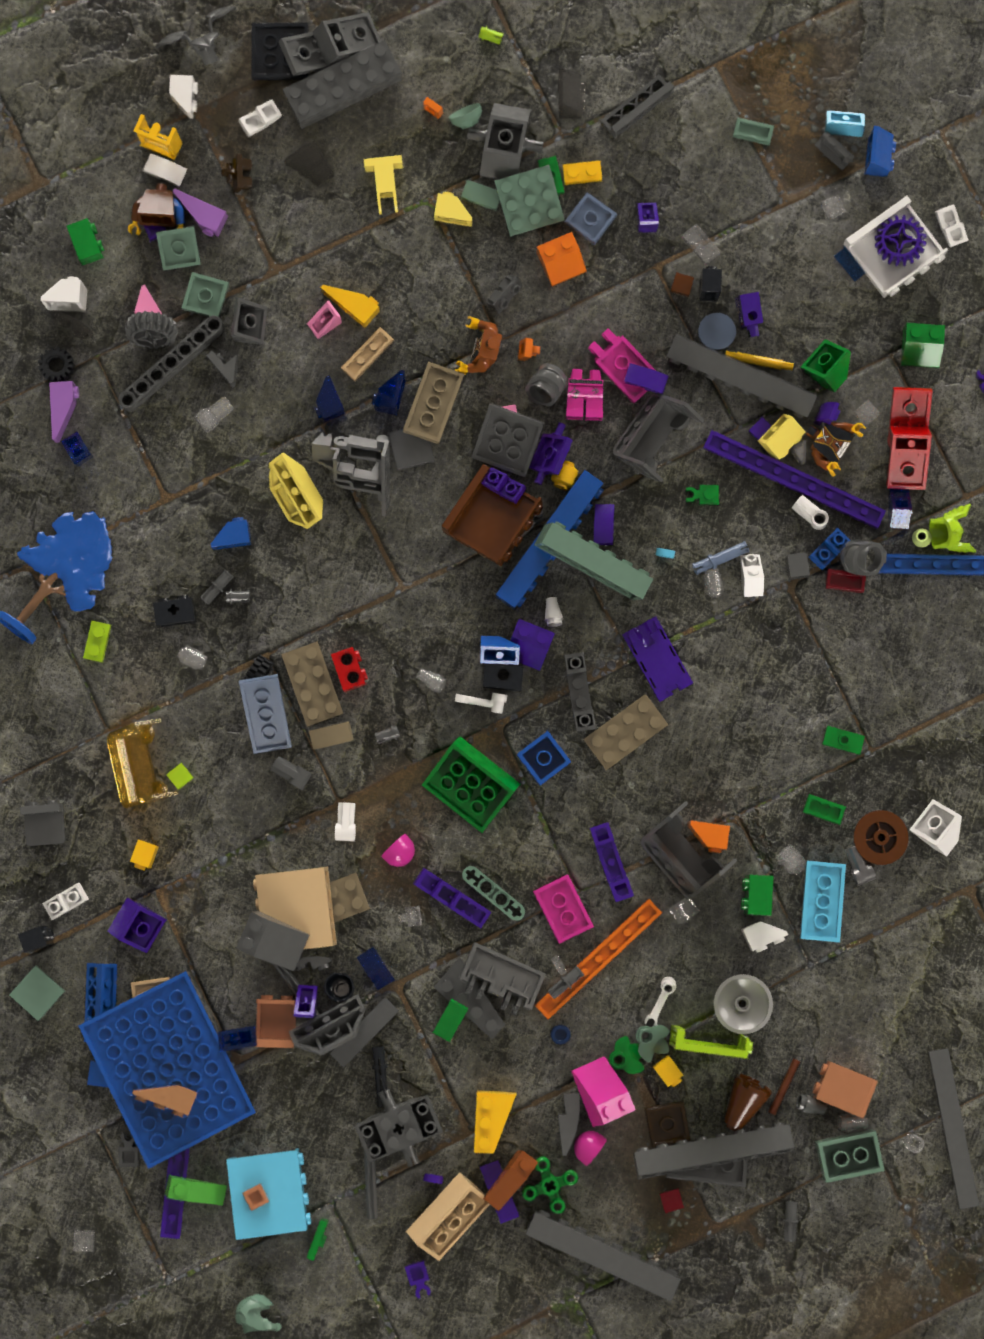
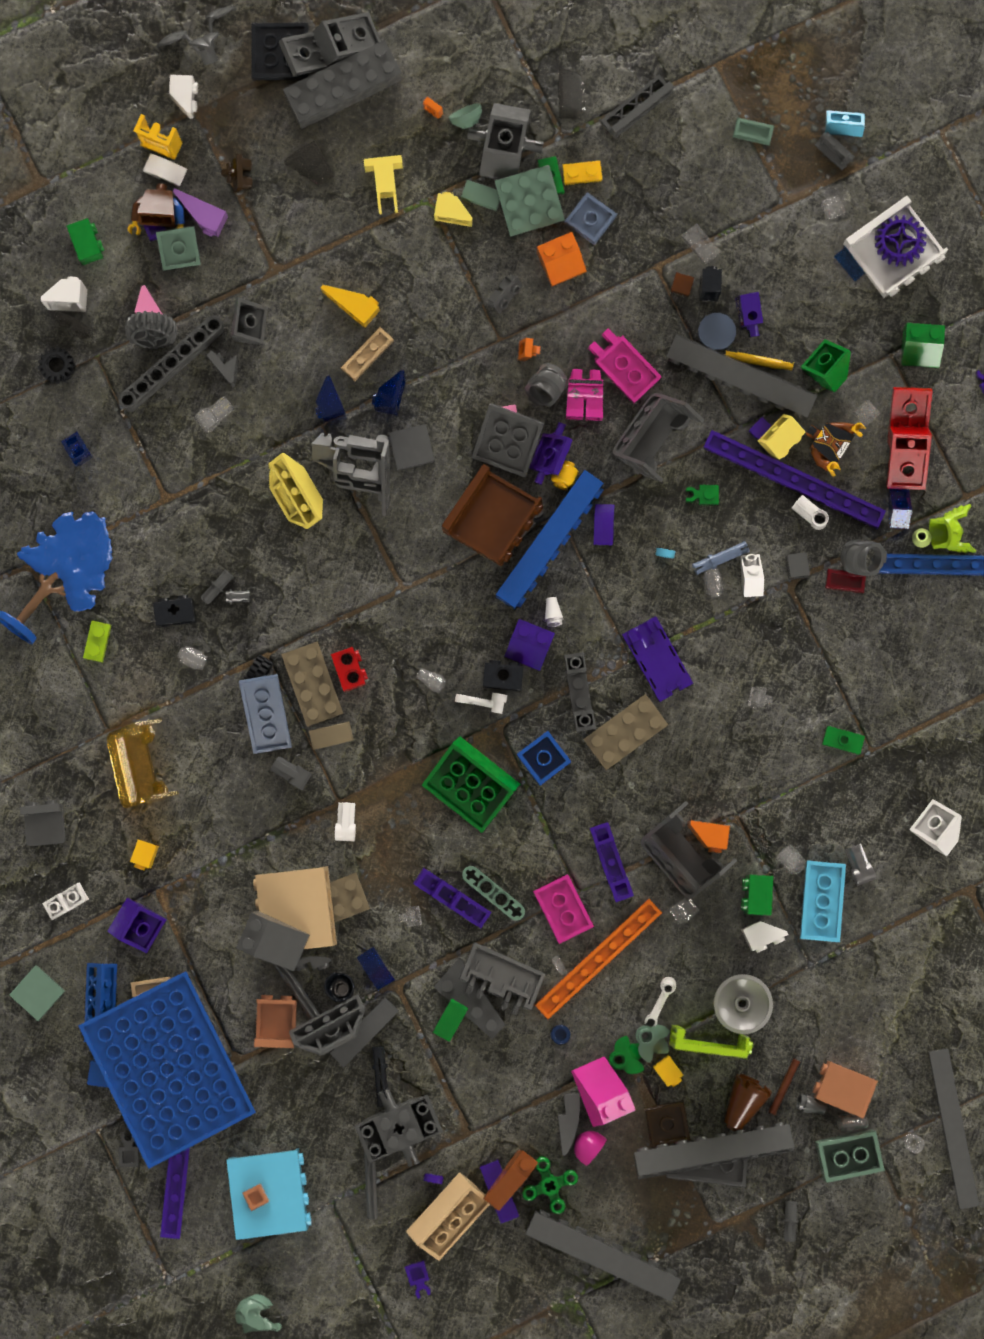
black brick [18,926,55,953] -> none
medium lavender slope [49,381,79,443] -> none
clear tile [73,1230,95,1252] -> none
medium nougat slope [132,1085,197,1117] -> none
bright green slope [165,1175,227,1205] -> none
lime tile [166,763,194,790] -> none
sand green plate [181,272,229,317] -> none
blue slope [211,517,251,550] -> none
clear blue slope [218,1026,257,1052] -> none
white slope [239,100,282,137] -> none
dark purple slope [294,985,318,1018] -> none
bright pink slope [307,301,342,339] -> none
green plate [307,1218,329,1261] -> none
dark grey pin [375,725,401,744] -> none
dark pink helmet [381,834,415,867] -> none
dark tan plate [403,361,464,444] -> none
dark orange torso [455,316,502,375] -> none
yellow wedge [474,1090,516,1154] -> none
lime pin [478,26,503,45] -> none
blue slope [480,636,520,665] -> none
dark purple slope [481,467,526,504] -> none
sand green brick [534,521,653,601] -> none
dark grey axle [548,966,585,999] -> none
dark purple slope [624,363,669,394] -> none
dark purple slope [637,203,659,232] -> none
dark red tile [659,1188,684,1213] -> none
clear slope [791,440,806,467] -> none
green plate [802,794,846,825] -> none
blue slope [809,528,850,570] -> none
dark purple slope [813,402,841,426] -> none
reddish brown piece [854,810,909,865] -> none
blue slope [864,126,896,177] -> none
white slope [935,204,968,247] -> none
none -> clear tile [748,687,773,708]

